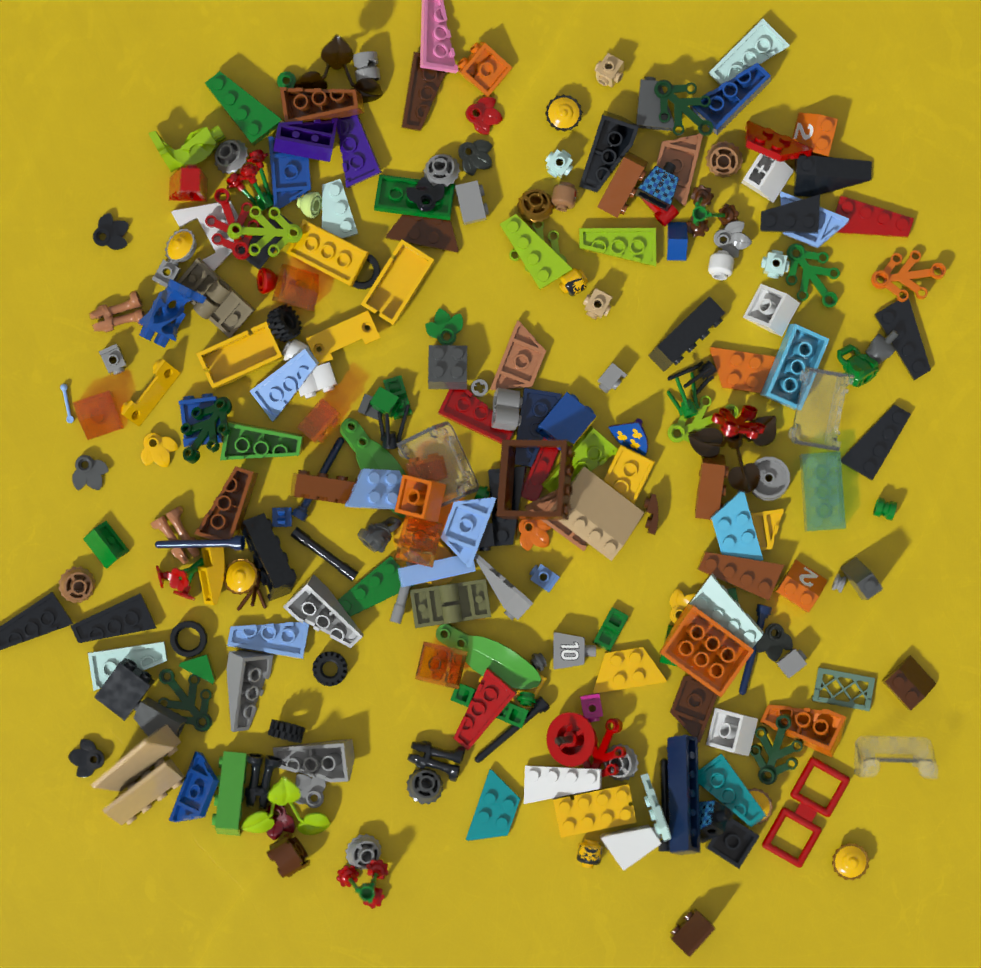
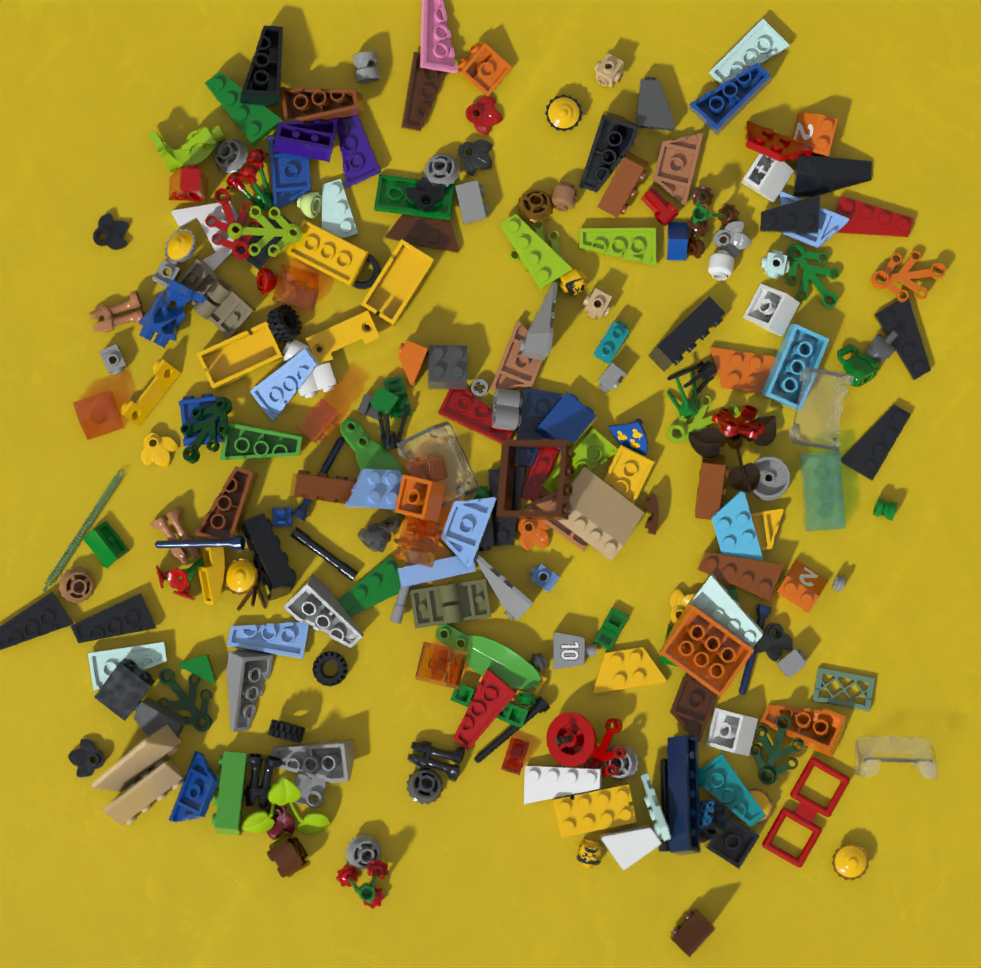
light blue hinge [60,384,74,423] -> none
dark grey plate [72,455,109,490] -> none
black tyre [170,621,207,657] -> none
green plate [277,71,296,88] -> none
dark brown plant [294,34,383,103] -> none
green plate [425,309,463,345] -> none
teal wing [466,769,520,841] -> none
light aqua brick [545,149,573,179] -> none
dark pink brick [580,693,603,722] -> none
torso [635,162,679,211] -> none
dark green plant [654,80,714,136] -> none
medium nougat piece [706,141,743,178] -> none
dark grey slope [840,557,883,600] -> none
reddish brown slope [882,655,936,710] -> none
none -> piece [43,469,124,592]
none -> black wedge [240,25,283,106]
none -> orange slope [397,340,429,387]
none -> clear red slope [501,737,529,775]
none -> light grey wedge [519,282,557,361]
none -> teal brick [593,321,630,365]
none -> reddish brown plate [688,237,705,259]

